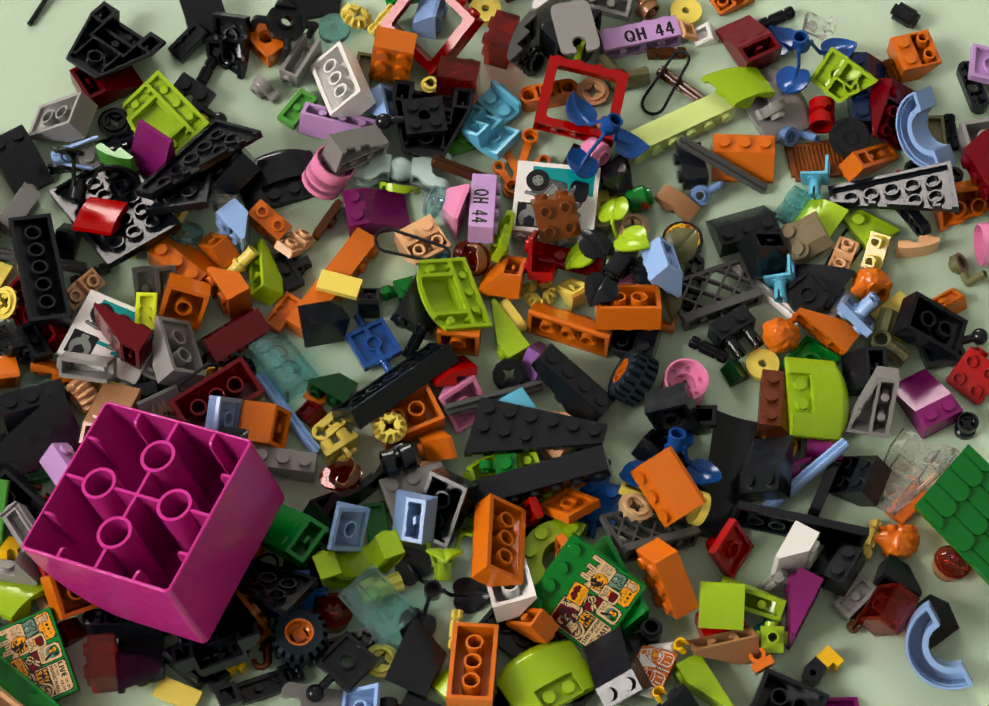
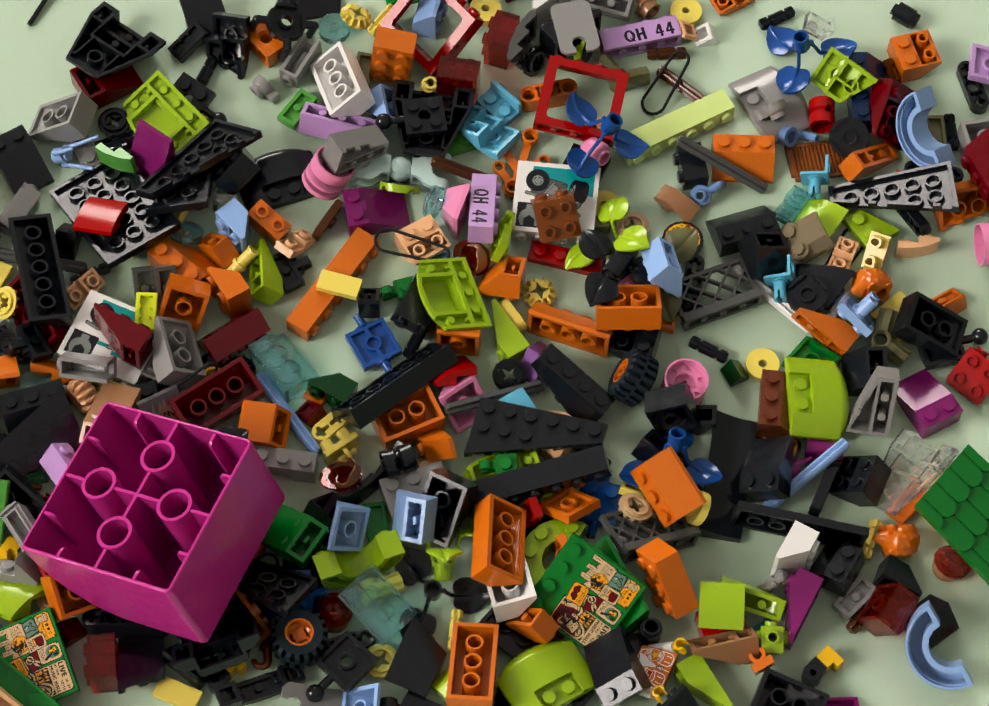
black plant [47,146,137,201] -> none
light blue slope [205,395,243,431] -> none
orange plate [265,291,301,336] -> none
black slope [298,299,350,348] -> none
light yellow gear [372,410,407,444] -> none
red bracket [524,230,558,284] -> none
light yellow slope [554,277,588,312] -> none
light nougat gear [577,78,609,106] -> none
black slope [600,154,633,197] -> none
green head [625,185,654,213] -> none
lime slope [701,67,776,109] -> none
red tile [706,518,754,578] -> none
black brick [707,304,764,360] -> none
dark red slope [715,15,782,70] -> none
orange animal [762,317,801,354] -> none
olive plate [948,253,988,287] -> none
black wheel [954,412,979,440] -> none

